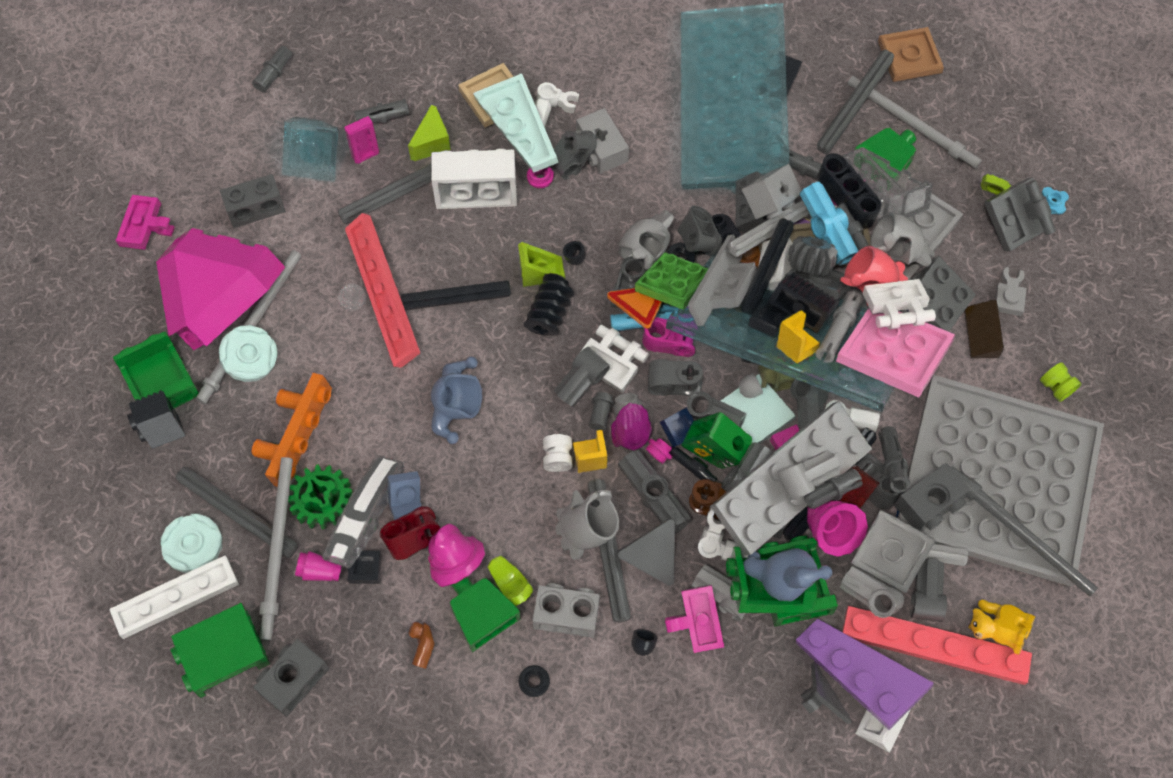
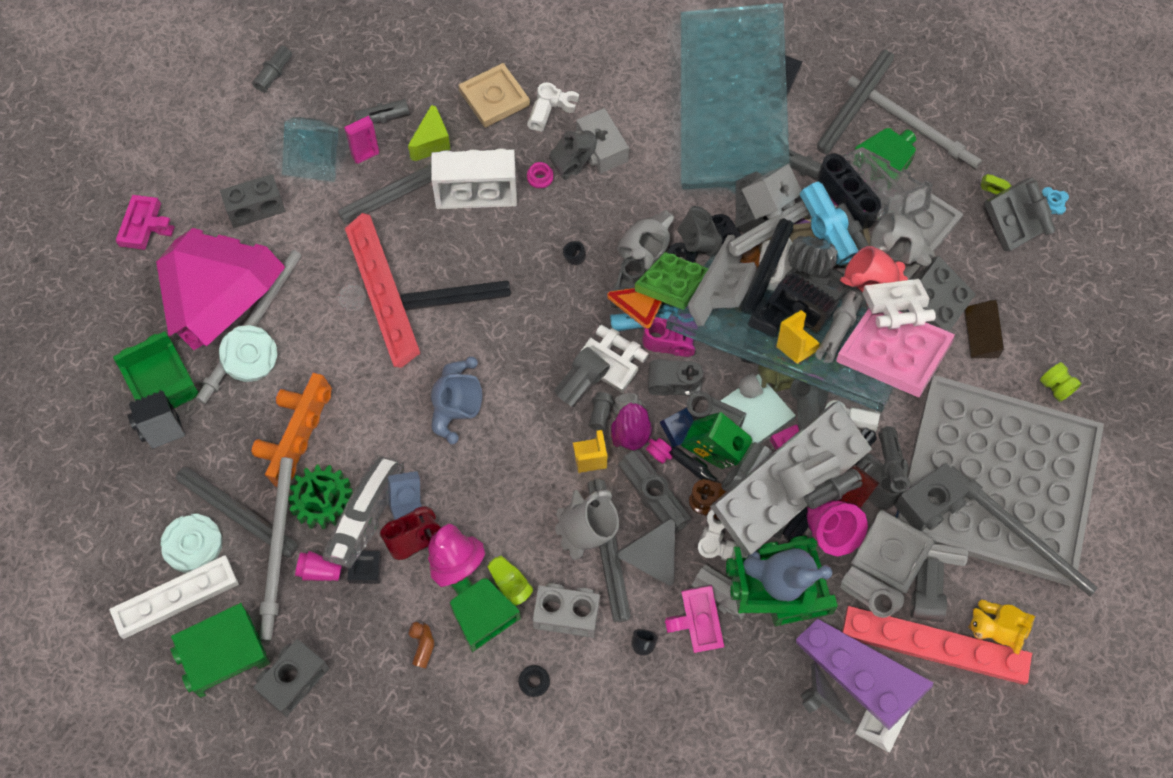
light aqua wing [473,74,559,172] -> none
lime slope [518,242,565,287] -> none
black piece [524,273,574,335] -> none
white wheel [543,434,572,472] -> none
medium nougat plate [878,27,944,82] -> none
light grey plate [995,267,1027,316] -> none

